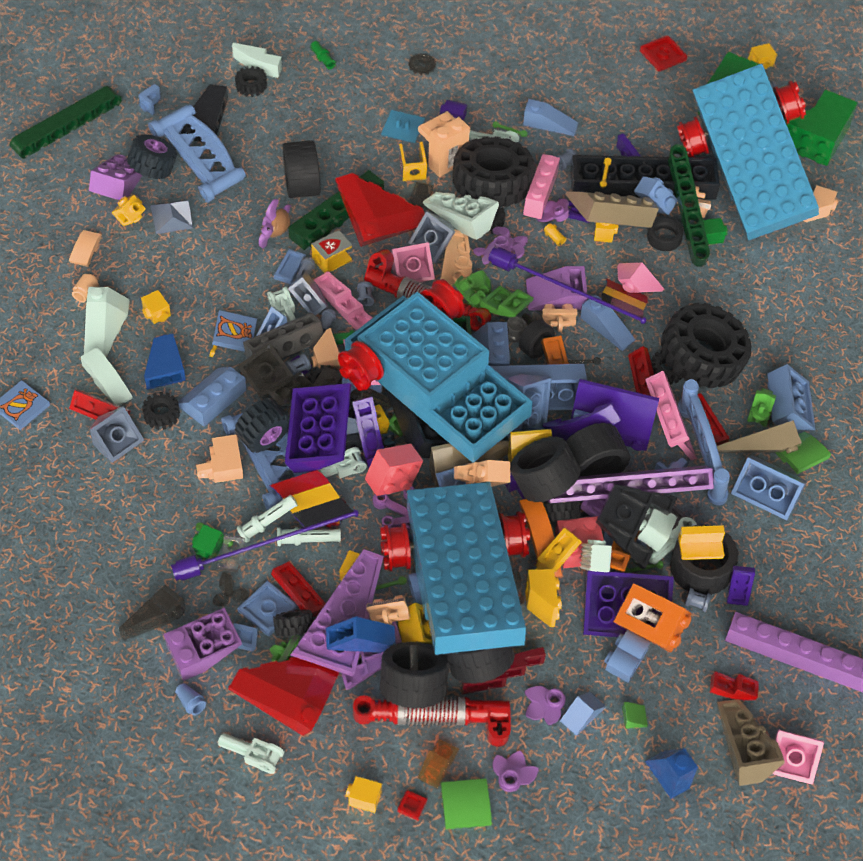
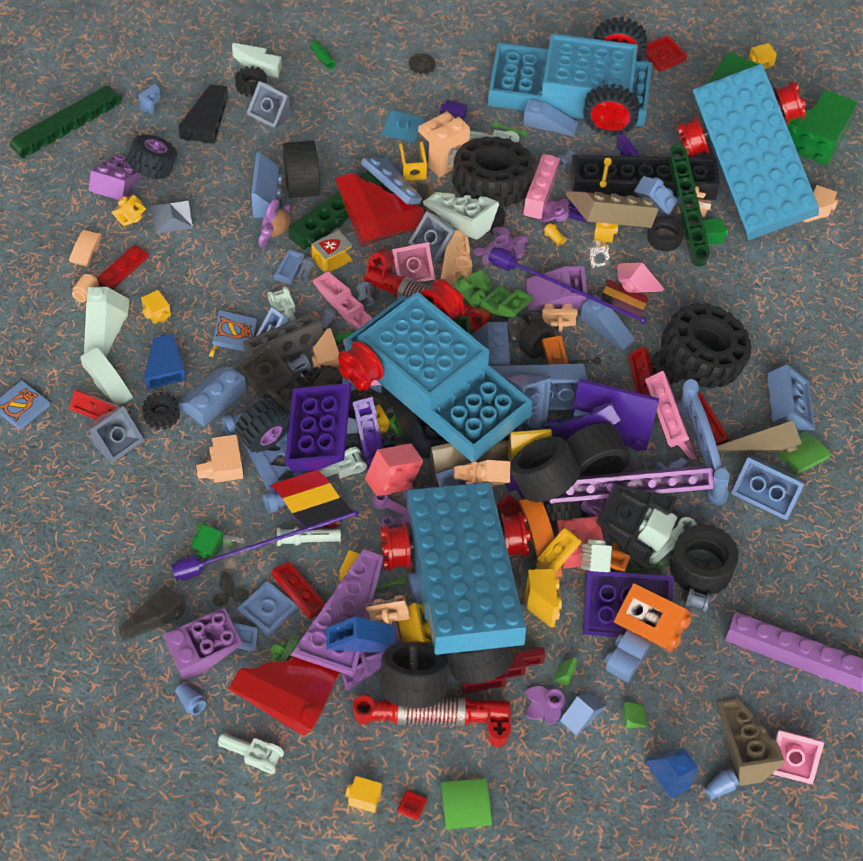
medium blue piece [148,105,246,203] -> none
light aqua pin [237,494,298,543] -> none
black tyre [273,609,313,637] -> none
sand blue slope [288,272,328,316] -> none
clear orange slope [418,739,459,789] -> none
medium lavender plate [493,751,538,792] -> none
yellow panel [678,525,725,560] -> none
red slope [710,671,759,700] -> none
dark purple plate [727,566,755,606] -> none
bright green hips [747,388,776,427] -> none
none -> red plate [97,245,149,290]
none -> sand blue slope [246,81,291,129]
none -> medium blue slope [251,152,283,218]
none -> medium blue wing [361,157,422,204]
none -> dark azure piece [488,17,652,136]
none -> red tile [496,494,521,516]
none -> bright green slope [553,657,577,686]
none -> clear bracket [586,240,609,268]
none -> medium blue cone [704,769,739,800]

